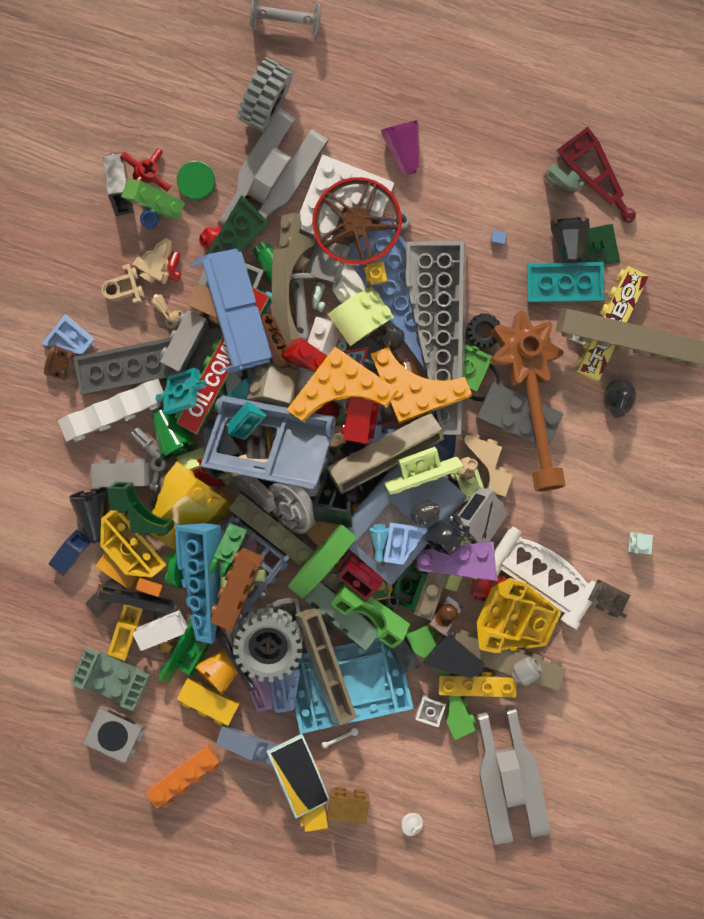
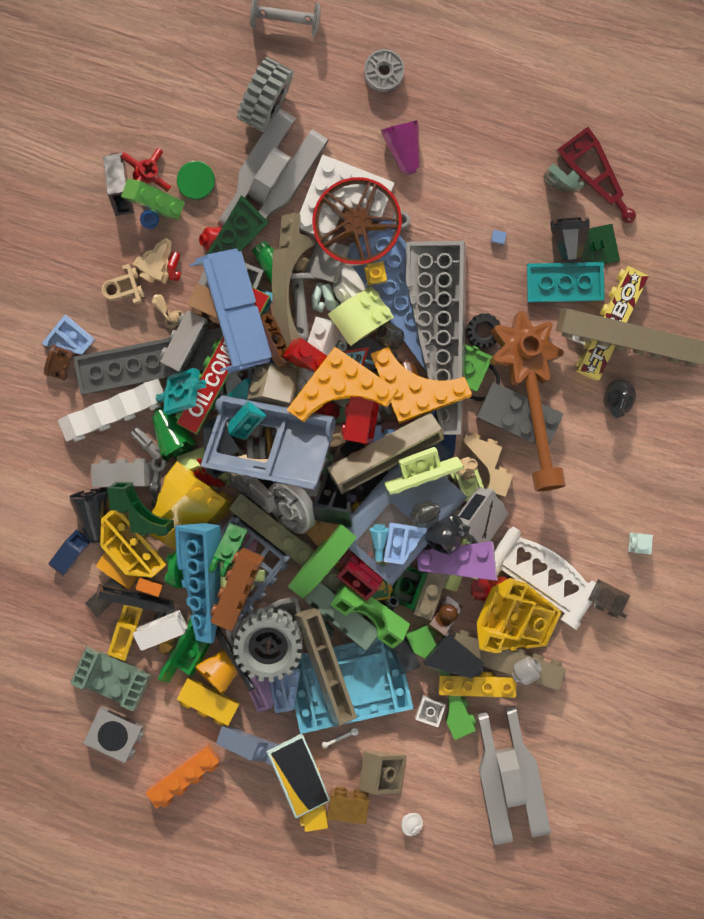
none -> light aqua arm [321,284,339,311]
none -> dark tan slope [358,751,406,795]
none -> light grey wheel [364,49,405,93]

